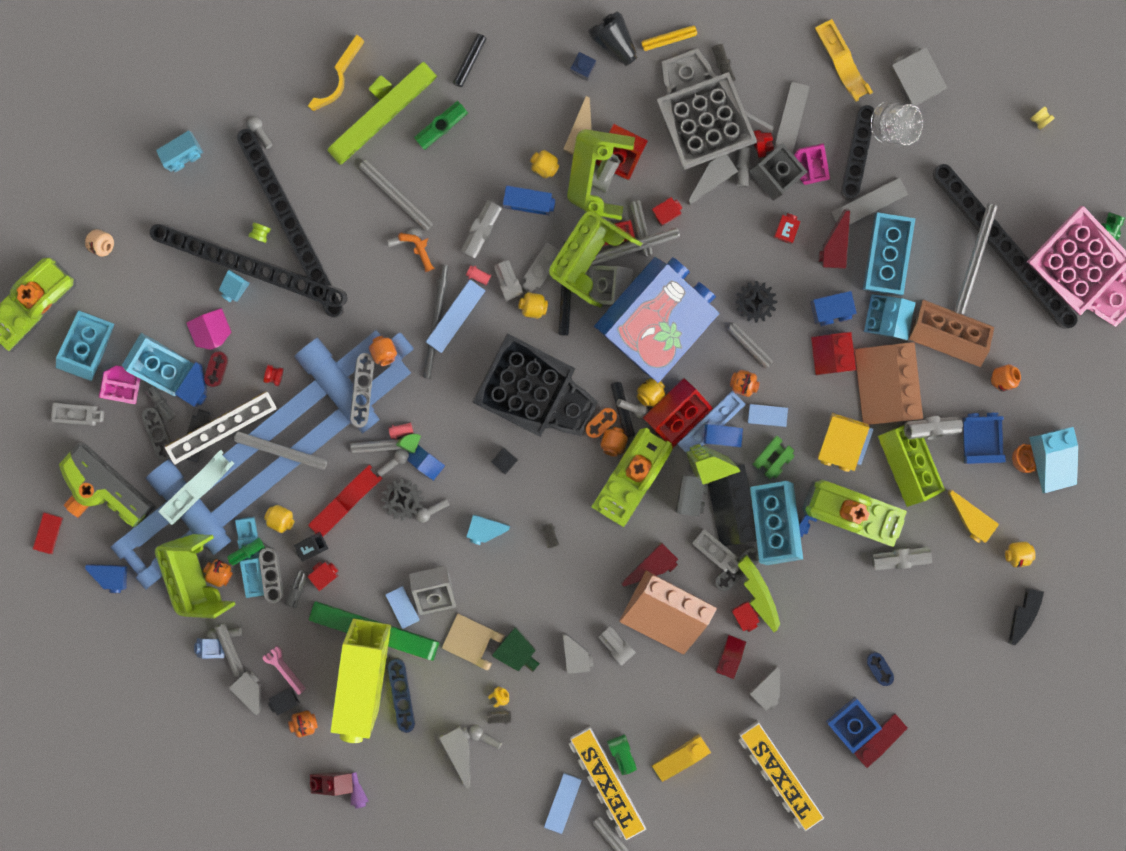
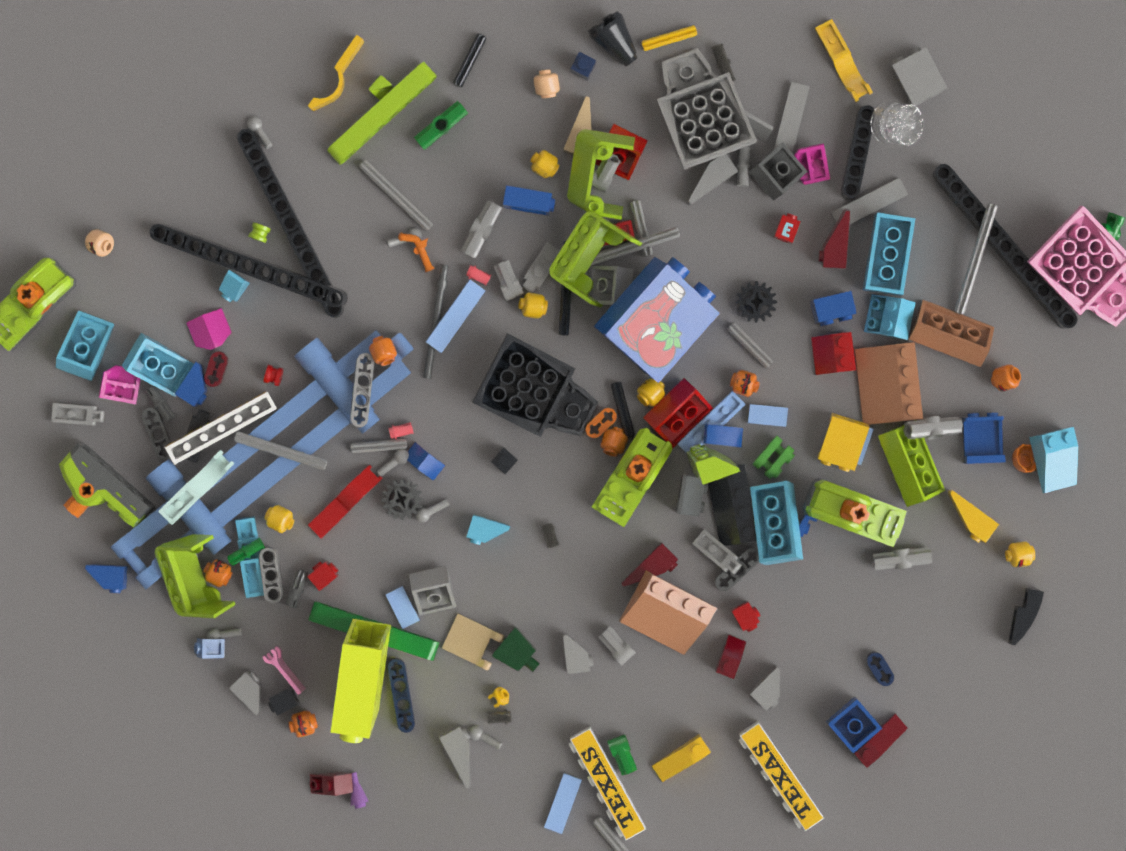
red tile [33,512,63,555] -> none
medium azure slope [156,131,204,172] -> none
light grey axle [214,623,245,677] -> none
black brick [294,532,329,562] -> none
bright green tile [396,434,421,453] -> none
light grey bar [616,399,649,419] -> none
red brick [652,197,683,227] -> none
lime slope [738,555,780,632] -> none
red tile [753,130,774,158] -> none
light yellow wheel [1030,106,1055,130] -> none
none -> light nougat head [533,69,560,98]

